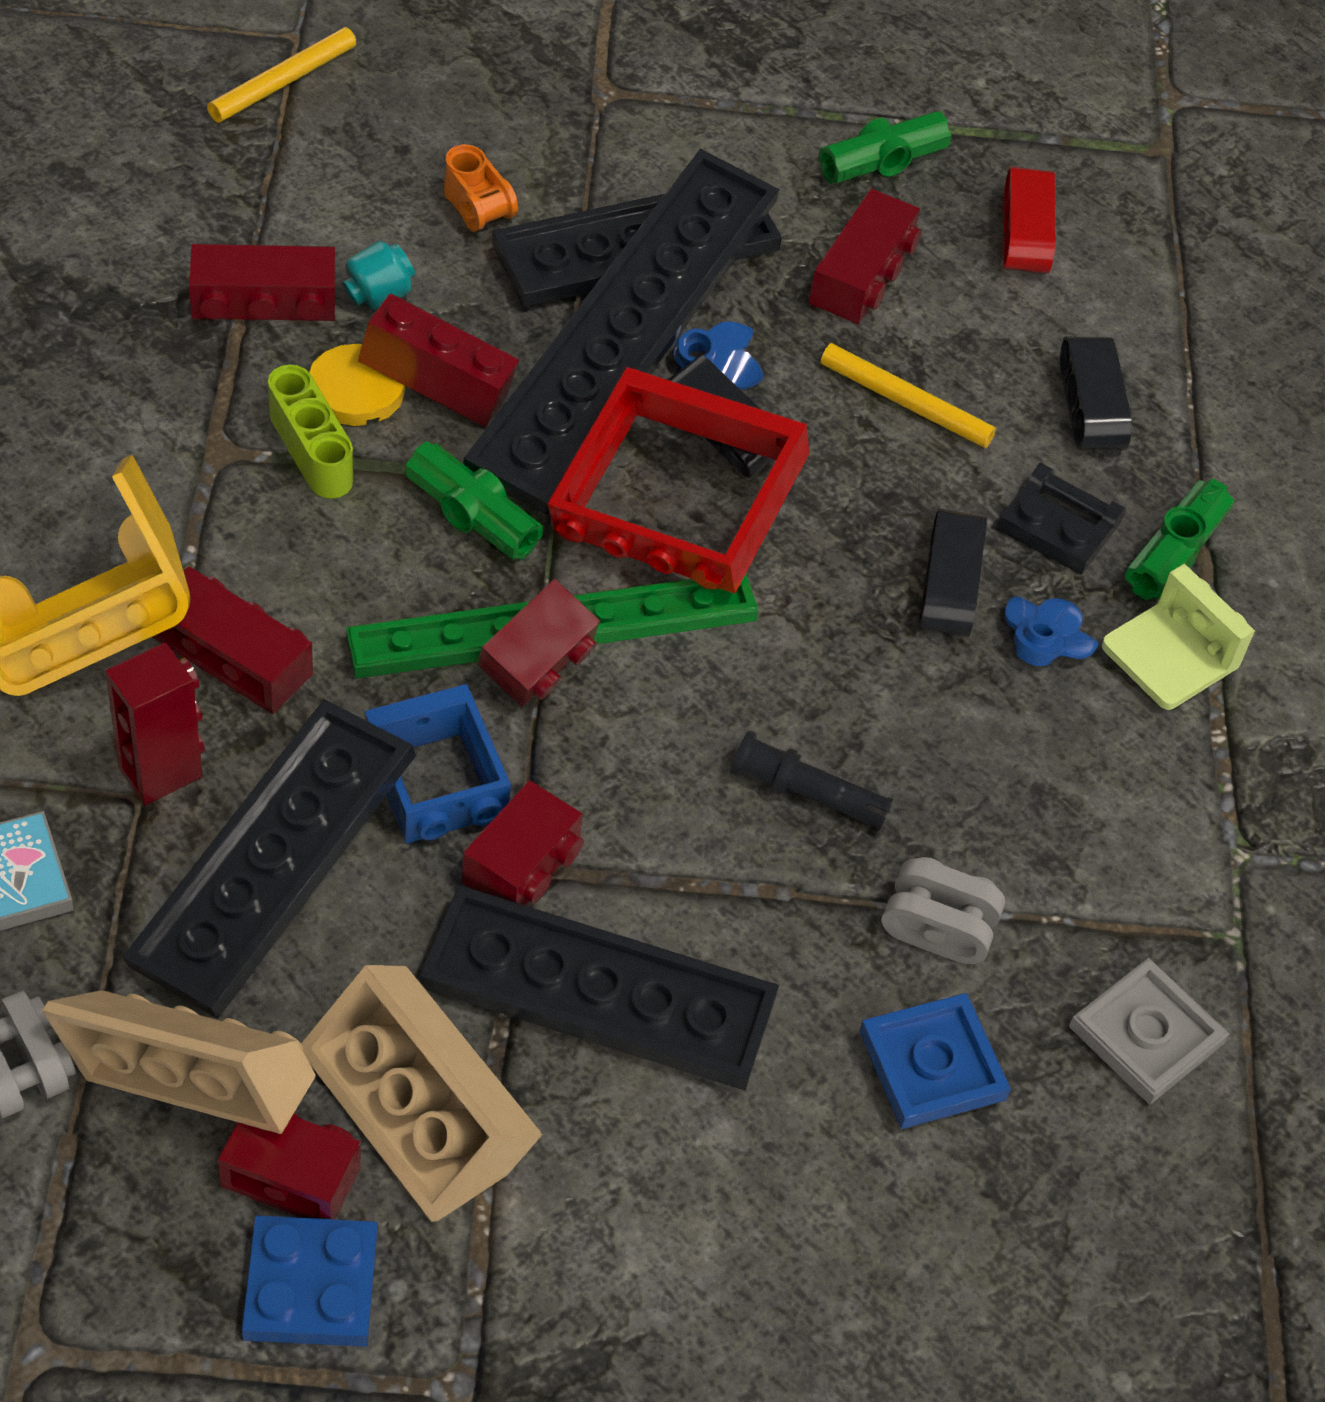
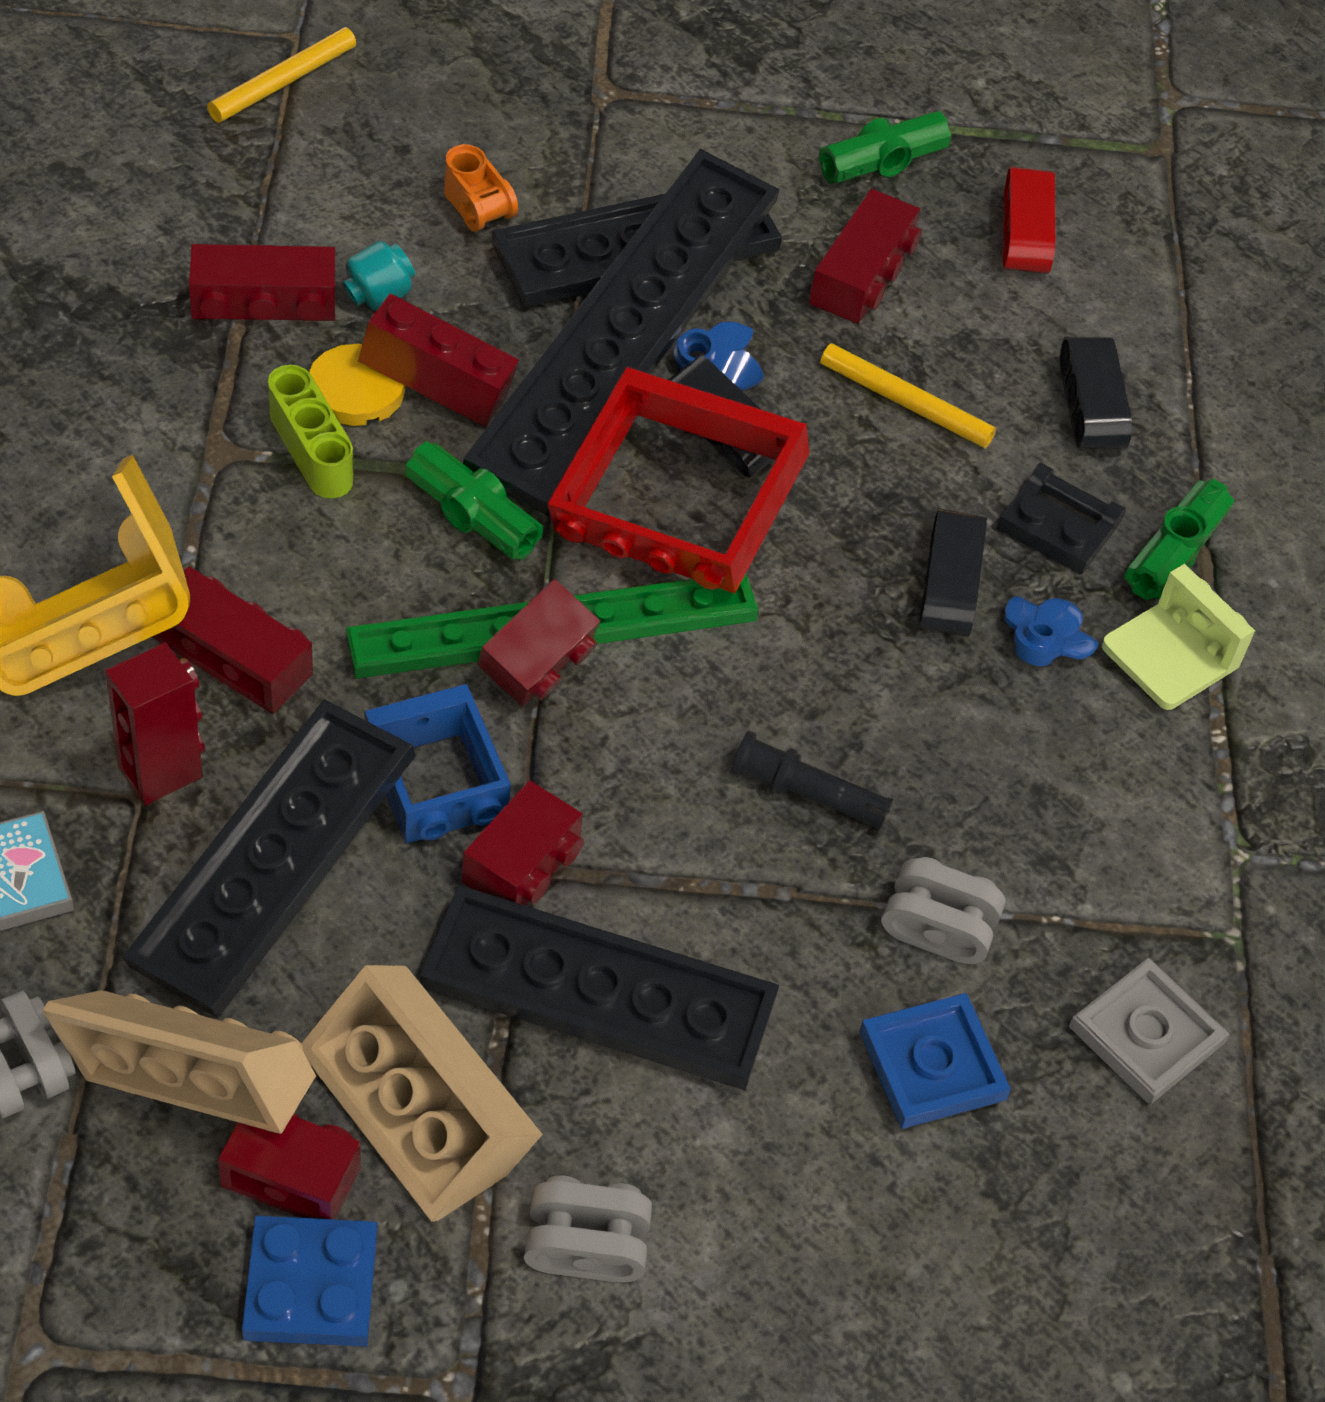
none -> light grey brick [524,1175,652,1283]

